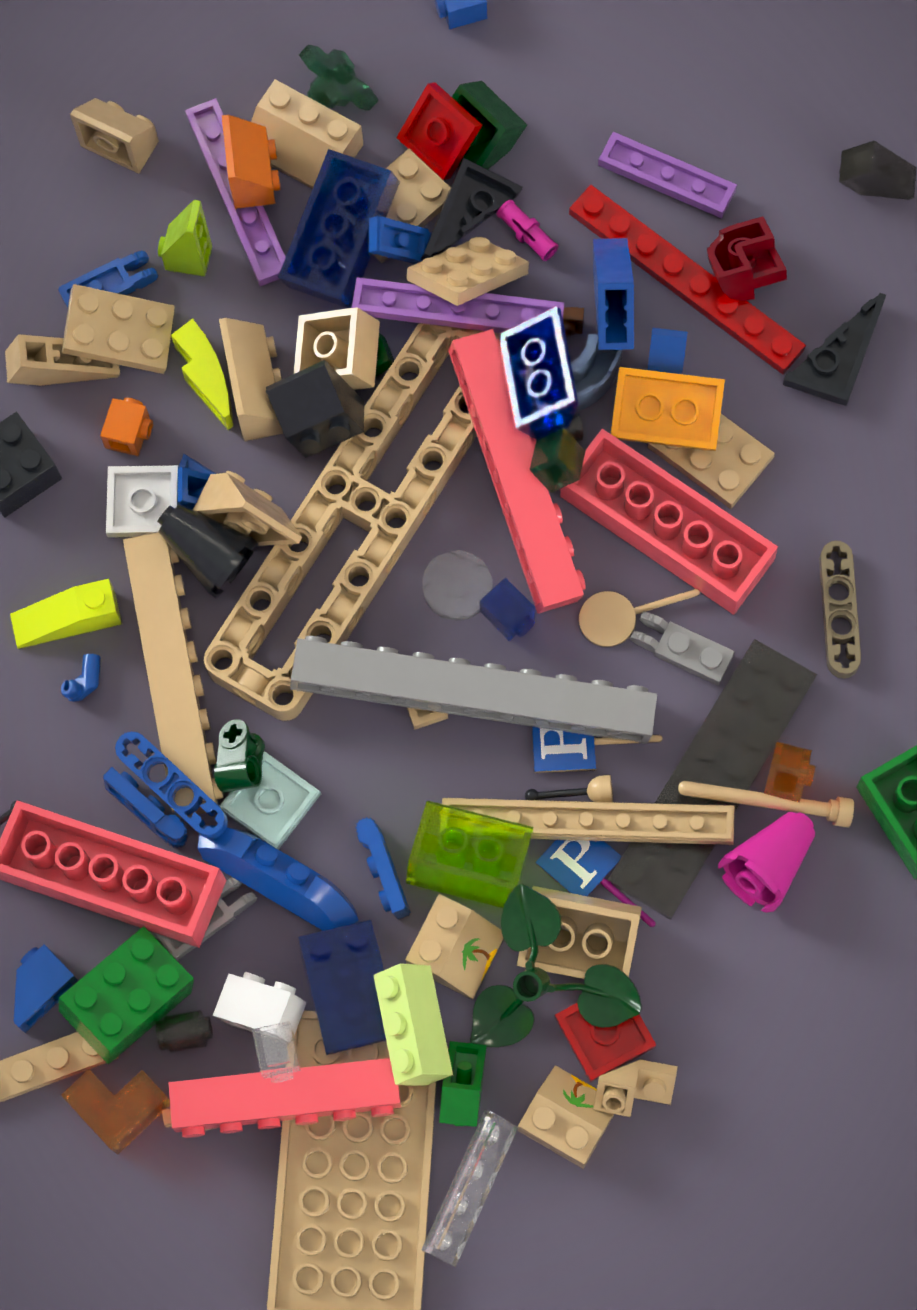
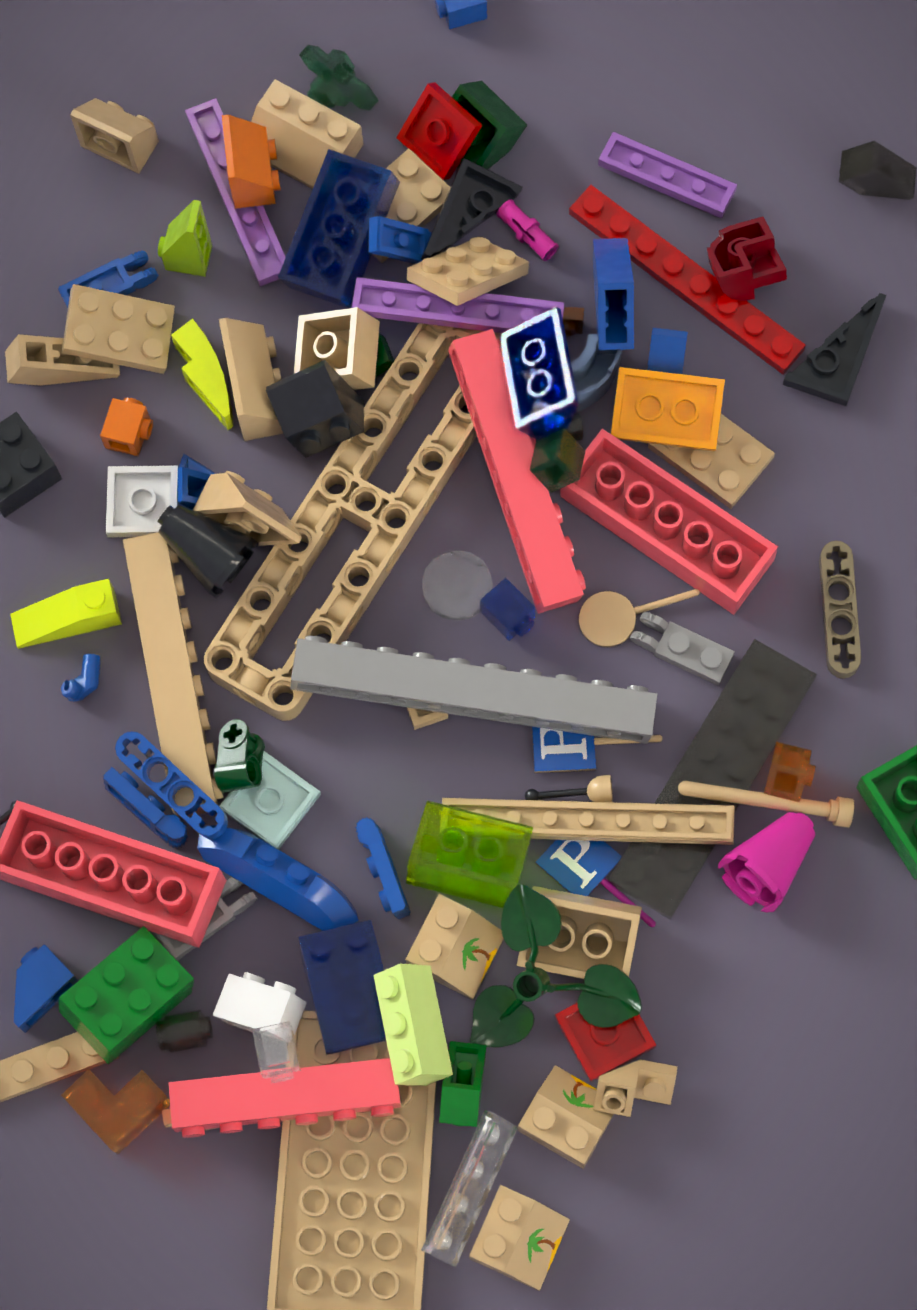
none -> tan slope [469,1185,570,1291]

